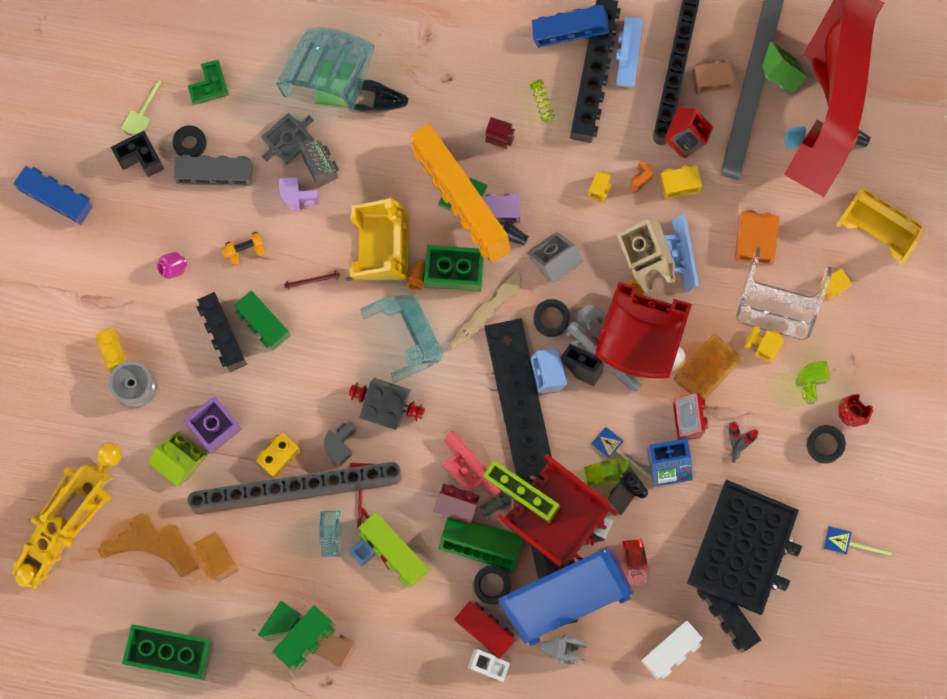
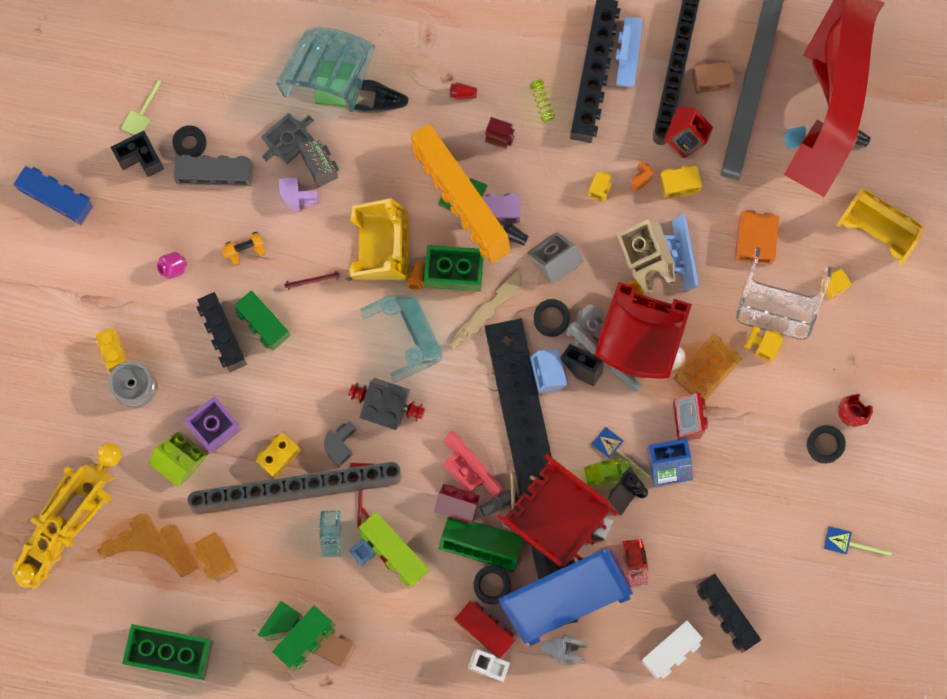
green plate [187,59,229,105] -> none
lime brick [483,460,561,524] -> none
blue brick [532,5,609,48] -> none
black hinge [686,479,802,615] -> none
piece [729,422,758,463] -> none
bright green slope [762,41,808,93] -> none
clear neon green brick [796,360,830,404] -> none
none -> red cone [450,82,477,100]

